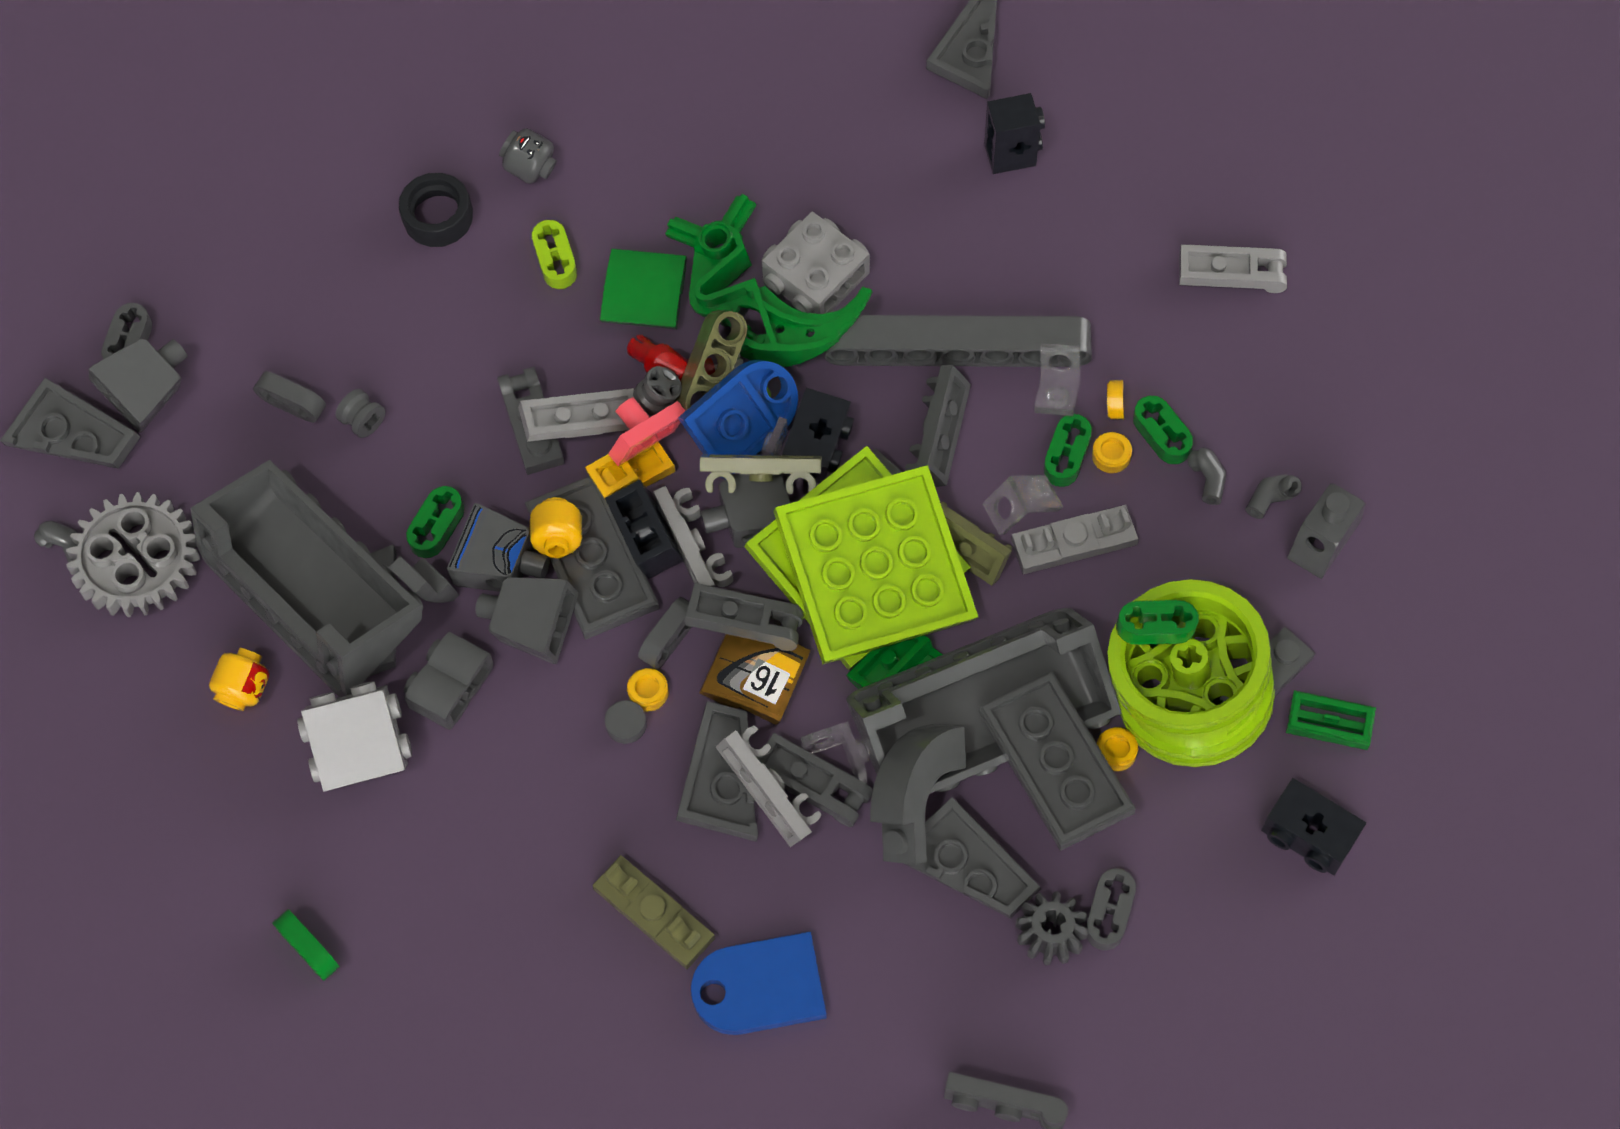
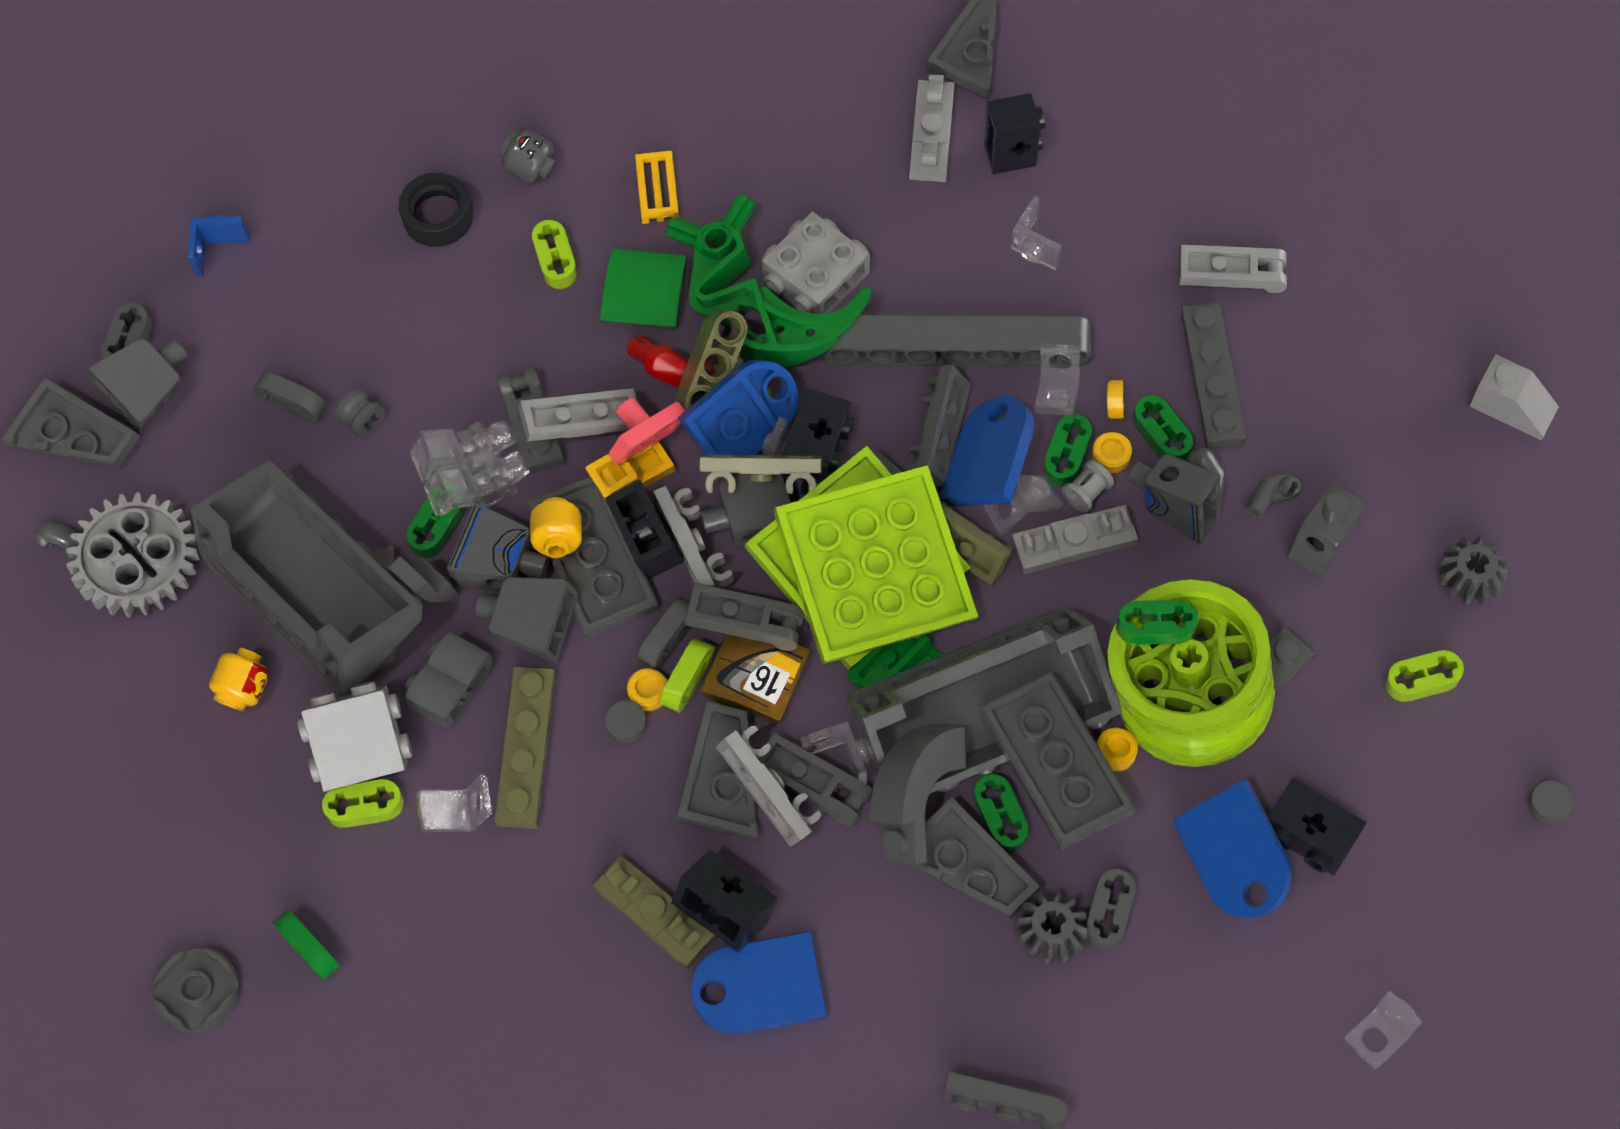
dark grey wheel [633,366,682,415] -> none
green tile [1285,690,1376,750] -> none
none -> dark grey tile [153,947,240,1033]
none -> blue bracket [188,215,250,276]
none -> lime beam [322,779,404,828]
none -> clear hips [410,420,531,517]
none -> clear bracket [416,775,492,832]
none -> olive plate [494,667,556,829]
none -> yellow tile [635,150,679,224]
none -> lime beam [660,638,714,713]
none -> black brick [671,849,777,953]
none -> light grey plate [909,74,955,182]
none -> blue tile [939,396,1034,507]
none -> green beam [974,774,1029,853]
none -> clear bracket [1011,196,1062,270]
none -> light grey bush [1061,460,1114,512]
none -> dark grey torso [1129,454,1222,544]
none -> blue tile [1173,779,1292,919]
none -> dark grey plate [1181,303,1247,449]
none -> clear bracket [1344,991,1422,1070]
none -> lime beam [1384,650,1464,702]
none -> dark grey gear [1437,536,1509,606]
none -> light grey slope [1470,354,1559,440]
none -> dark grey tile [1528,780,1574,825]

